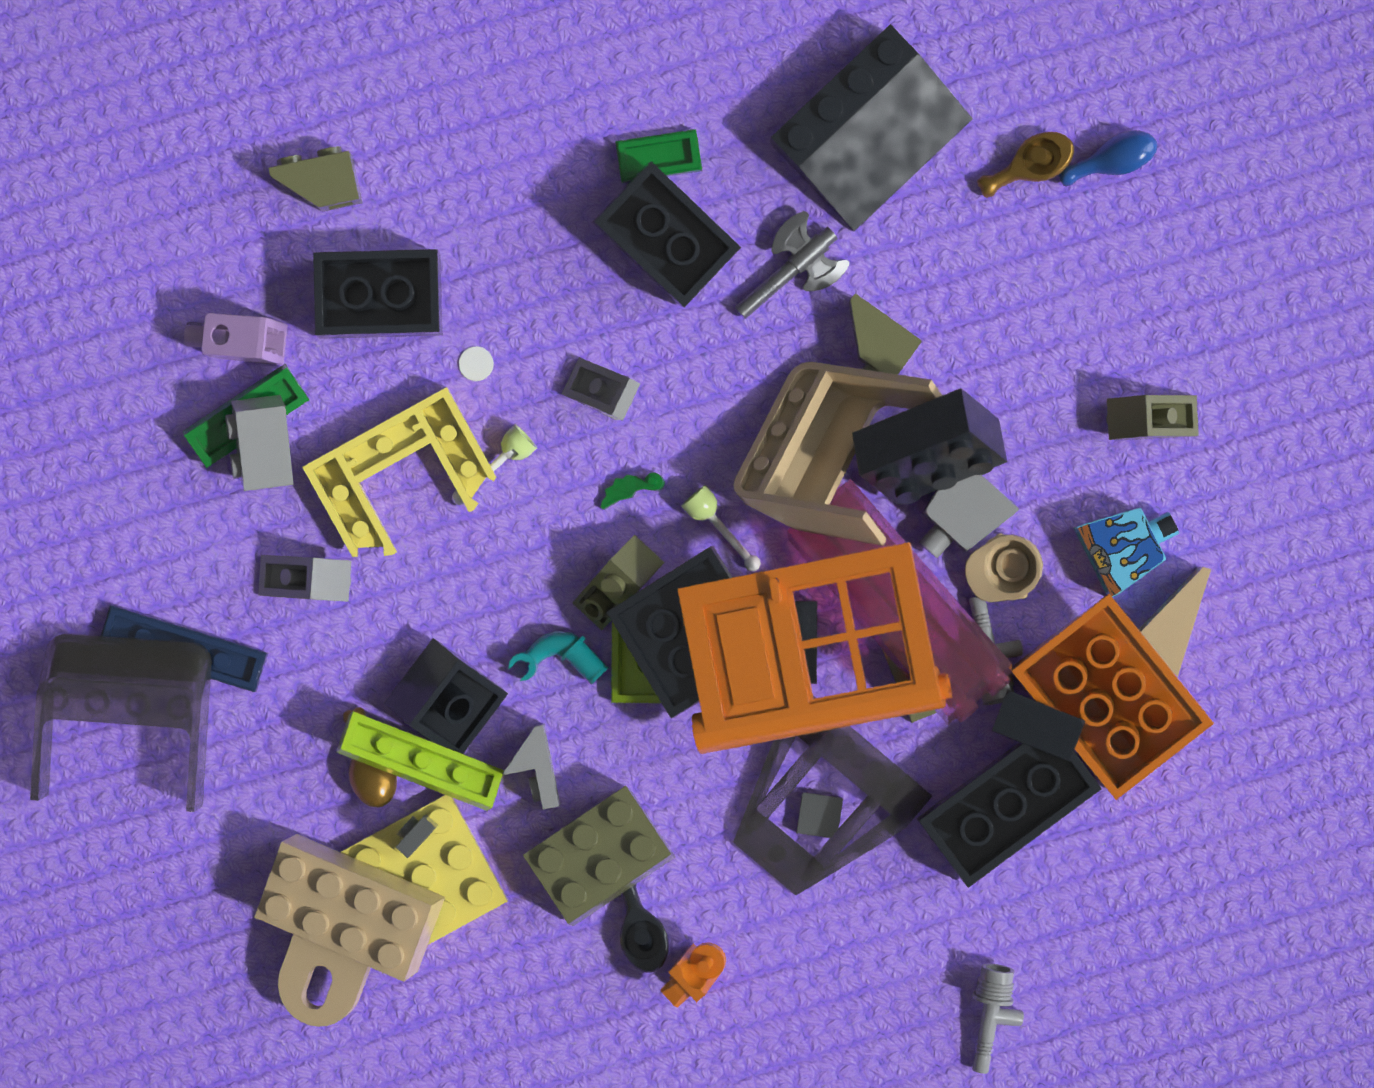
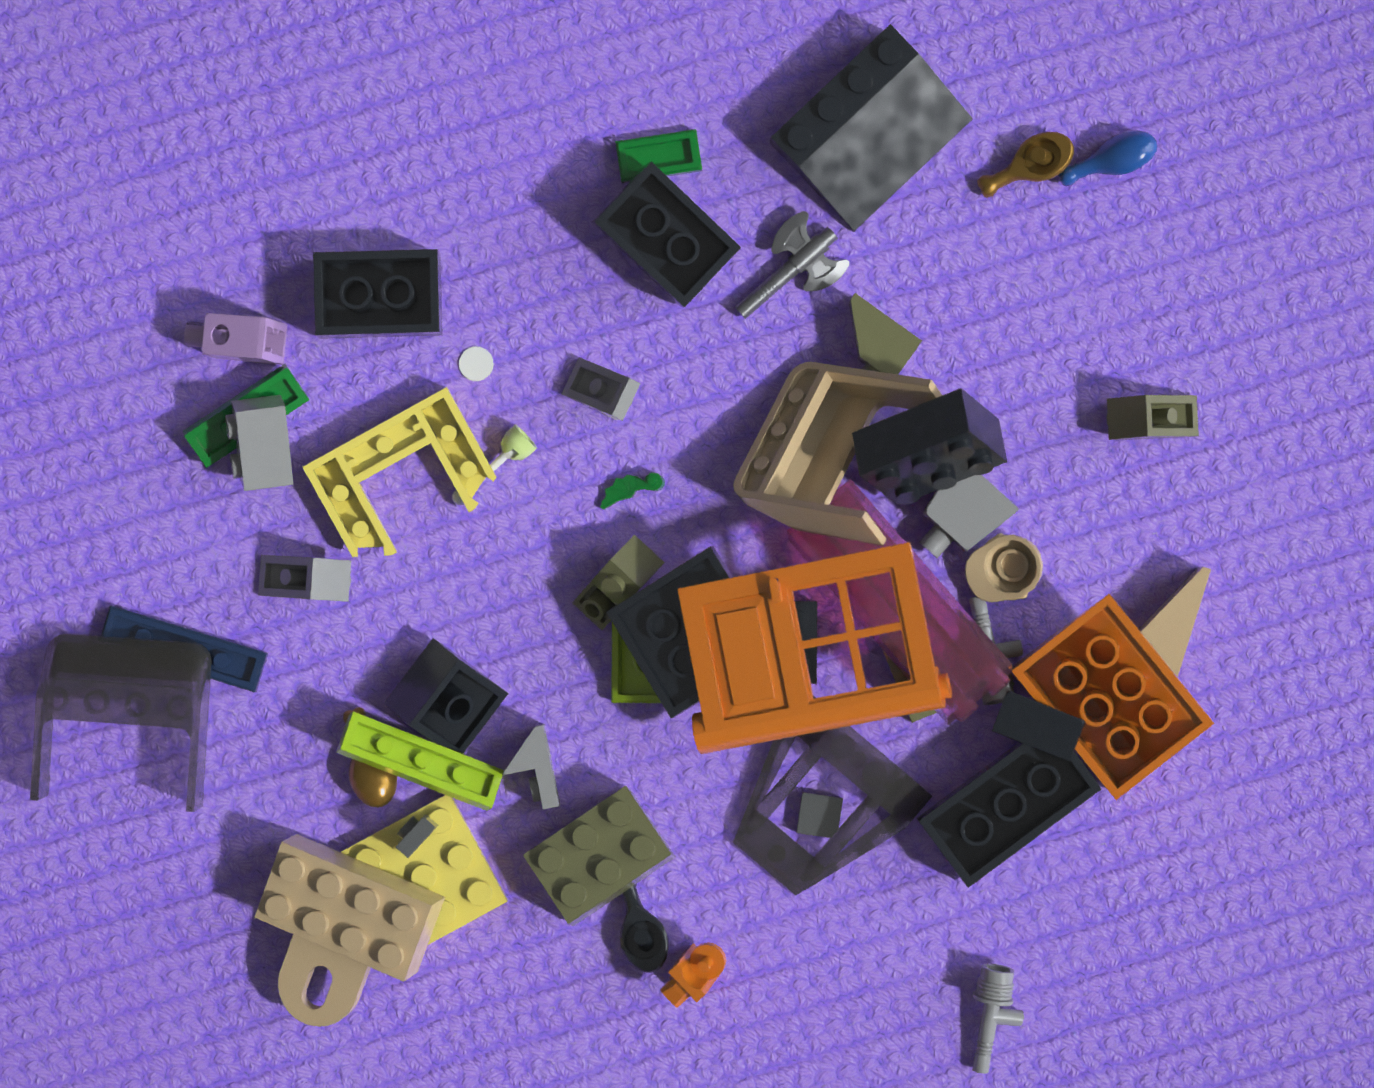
olive slope [268,146,363,212] -> none
teal piece [508,631,608,685] -> none
hinge [681,485,761,571] -> none
torso [1073,508,1179,597] -> none

